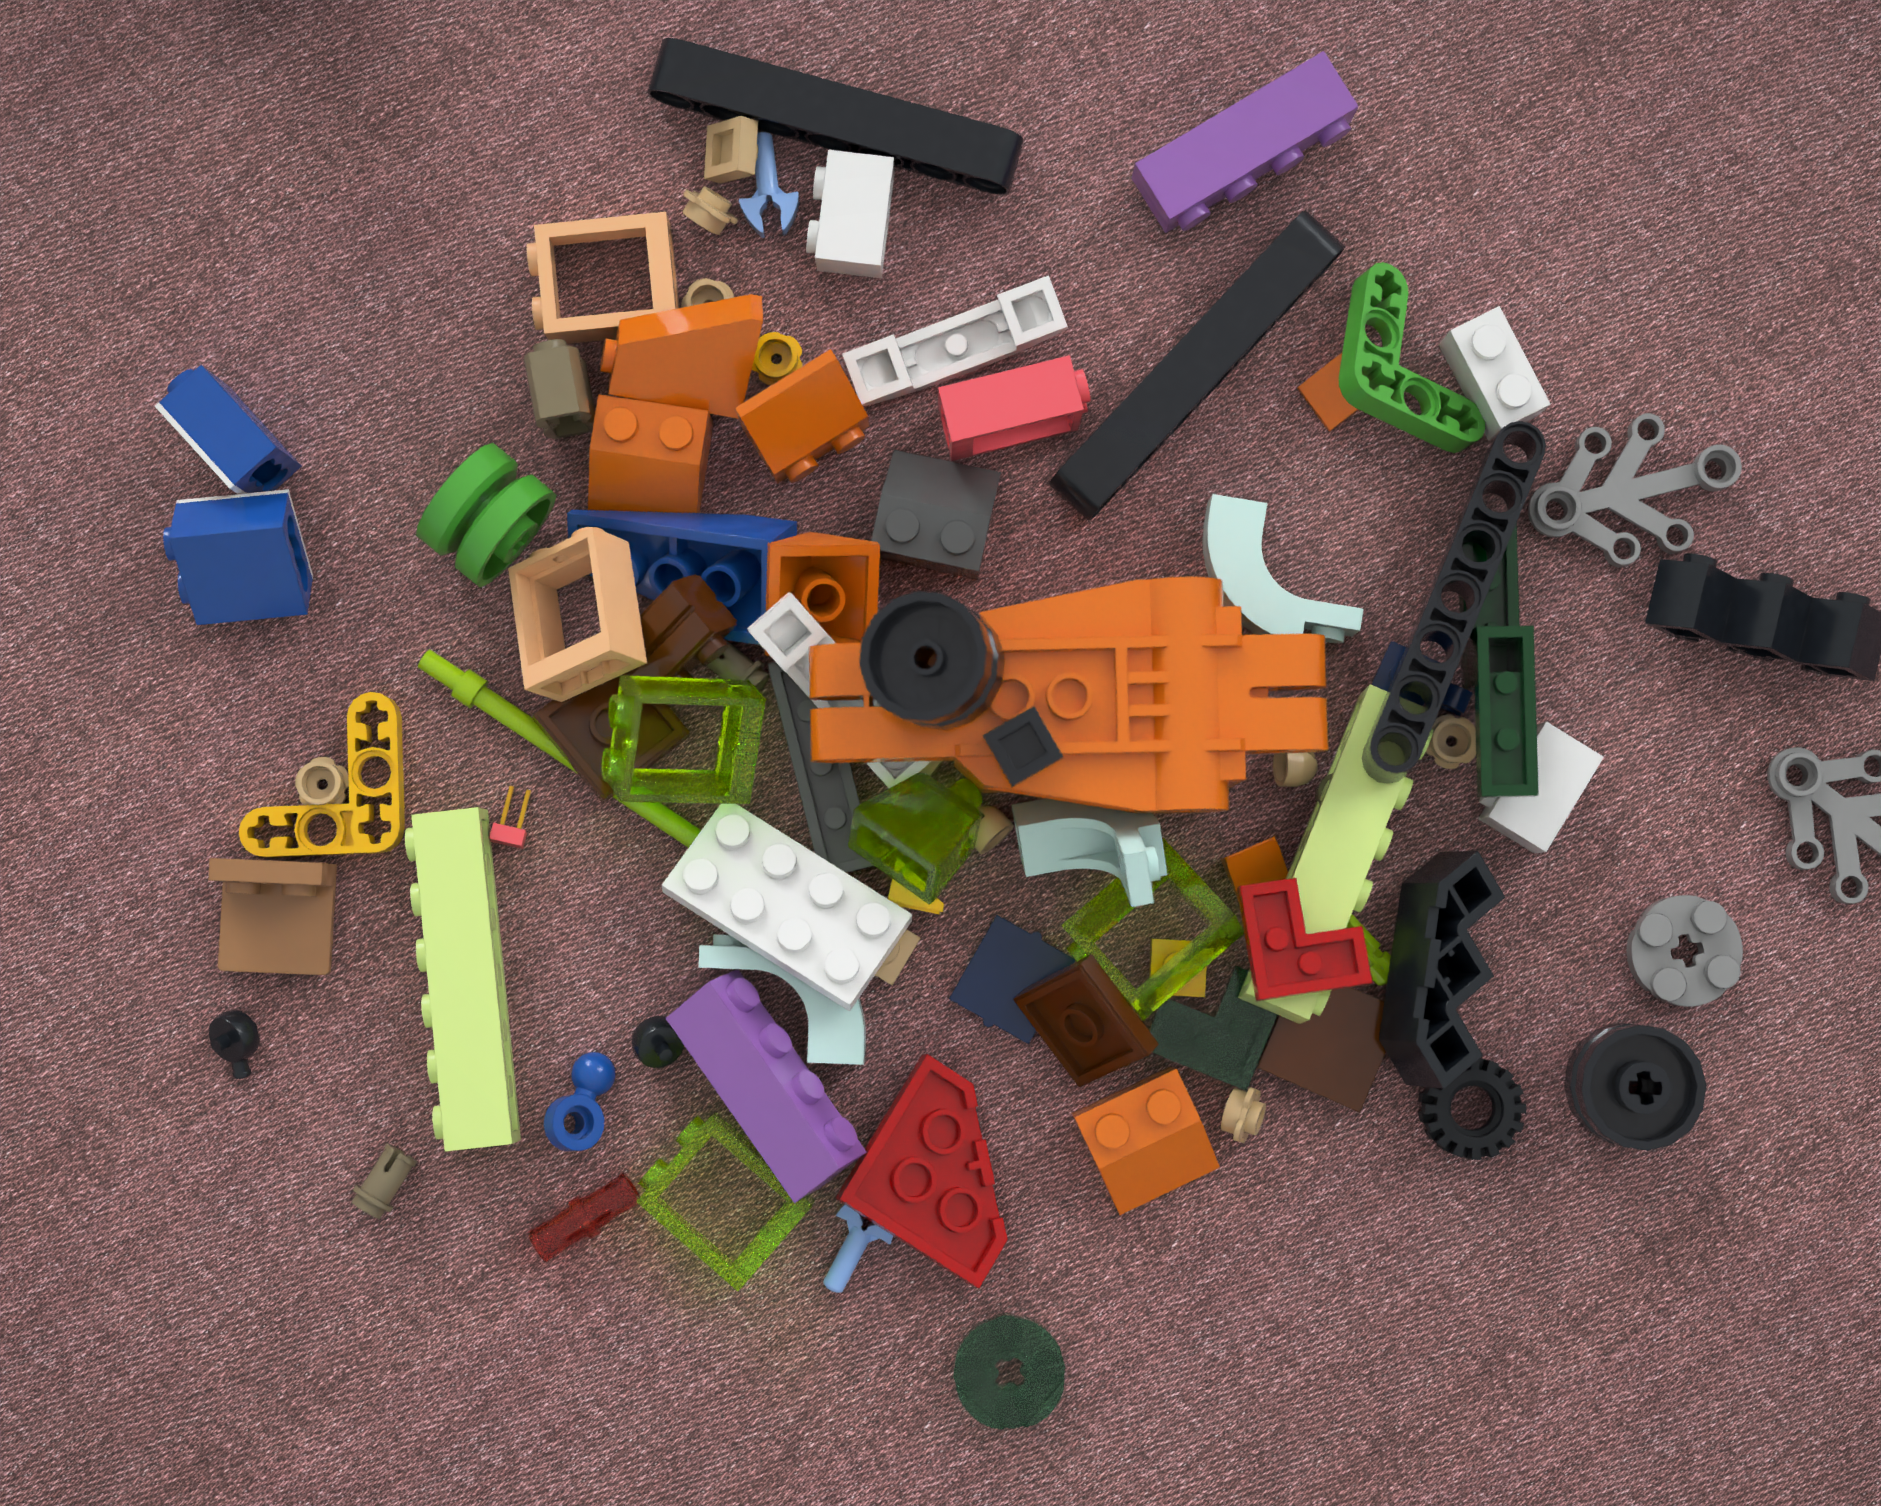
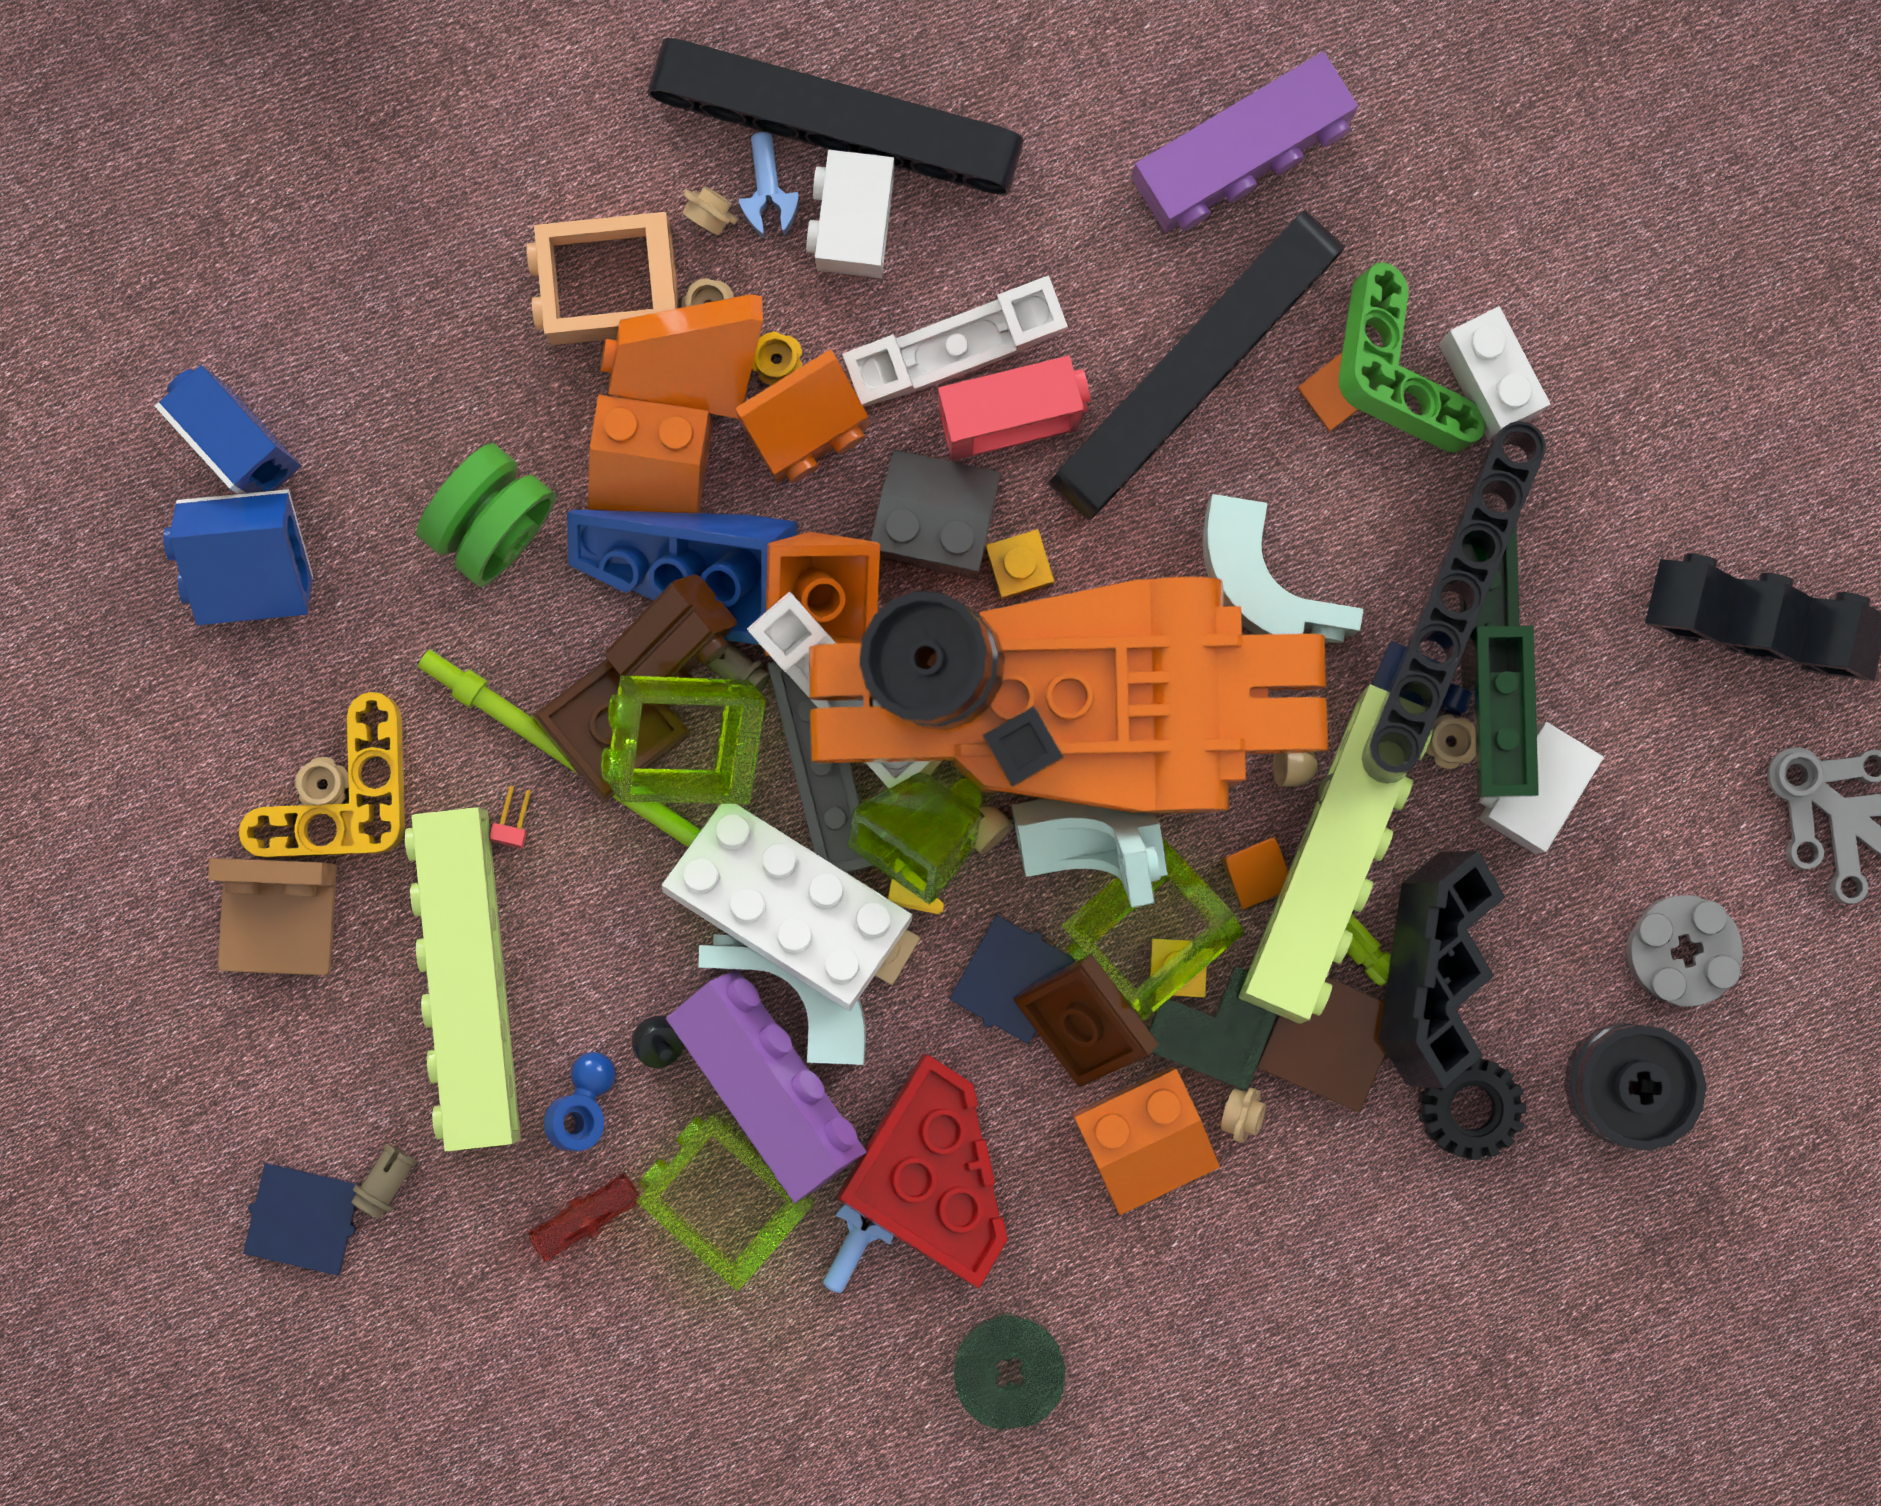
black piece [209,1010,260,1079] -> none
light nougat window [508,527,647,702] -> none
dark tan brick [524,339,595,439] -> none
tan plate [704,116,758,184] -> none
red plate [1237,878,1372,1002] -> none
light grey plant [1528,413,1742,567] -> none
none -> dark blue piece [243,1163,362,1276]
none -> yellow plate [985,529,1054,600]

